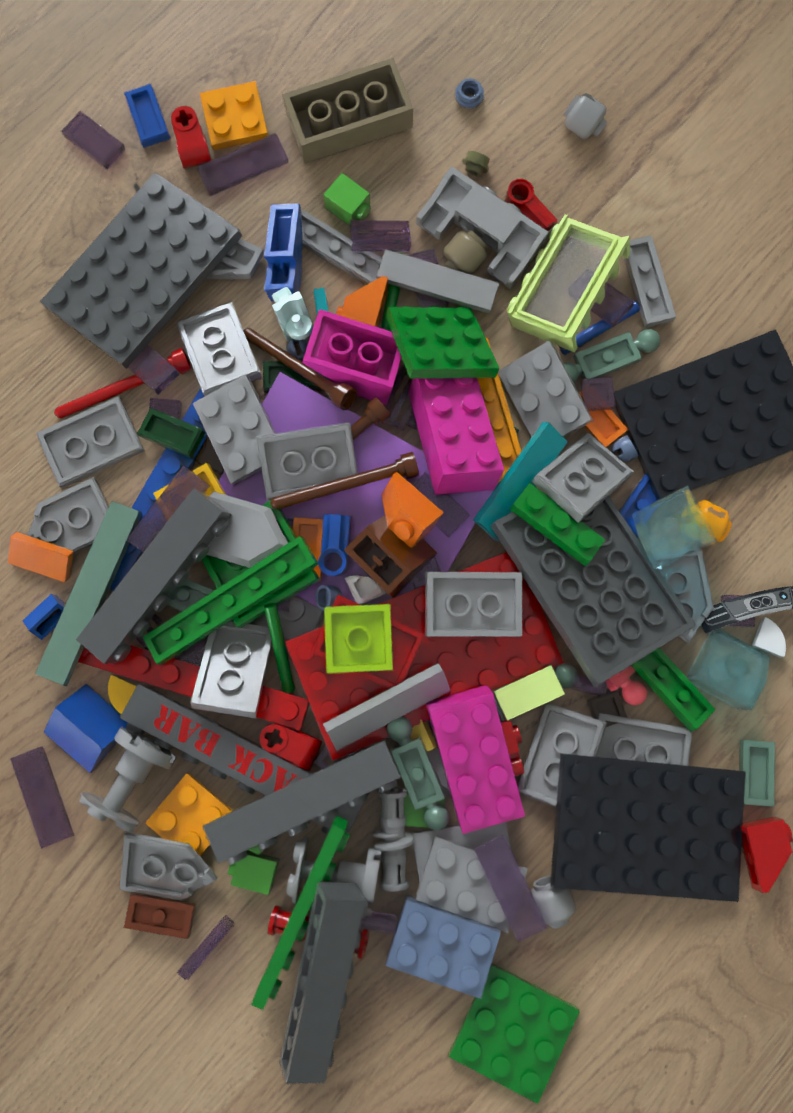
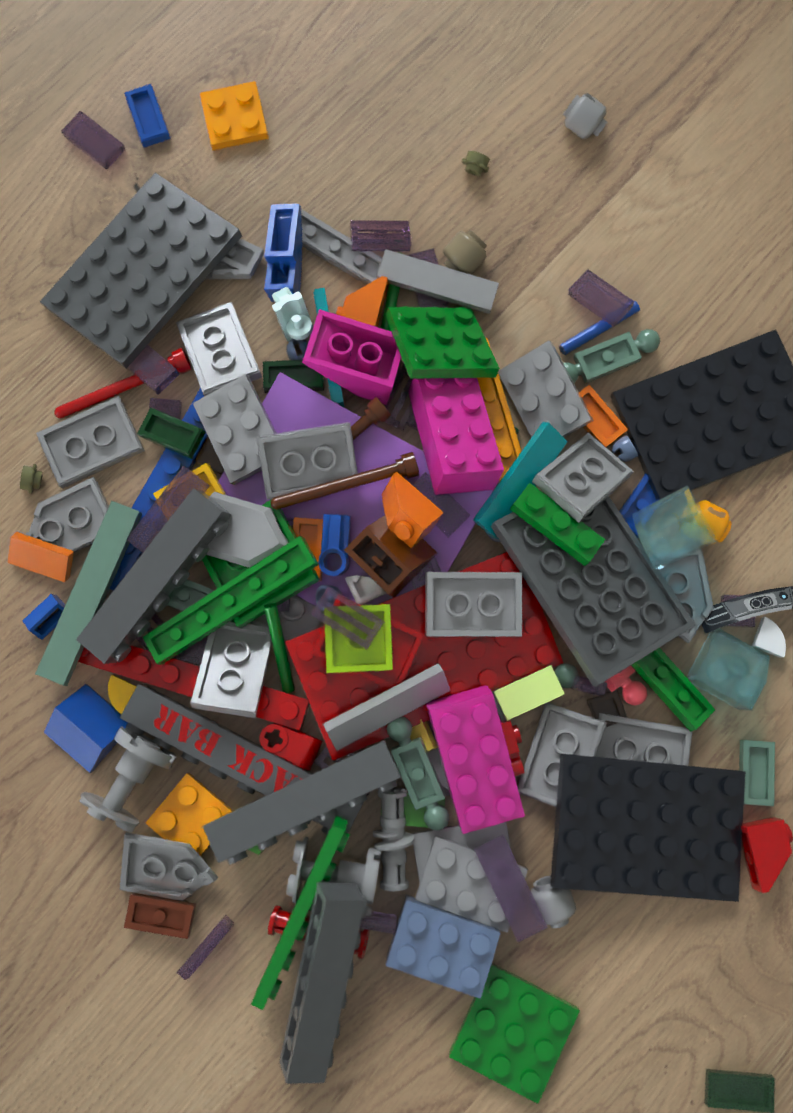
clear purple tile [10,746,74,849] -> none
red piece [171,106,212,169] -> none
clear purple tile [197,133,289,196] -> none
bright green brick [228,850,280,895] -> none
reddish brown piece [243,328,357,410] -> none
dark tan brick [282,58,413,164] -> none
bright green brick [323,173,371,228] -> none
light grey bracket [416,166,549,289] -> none
sand blue plate [455,78,484,109] -> none
red piece [504,178,558,232] -> none
window [507,214,630,353] -> none
tile [580,377,615,411] -> none
light grey plate [624,235,676,328] -> none
none -> olive plate [20,464,43,494]
none -> tile [311,586,385,649]
none -> clear green tile [705,1069,775,1113]

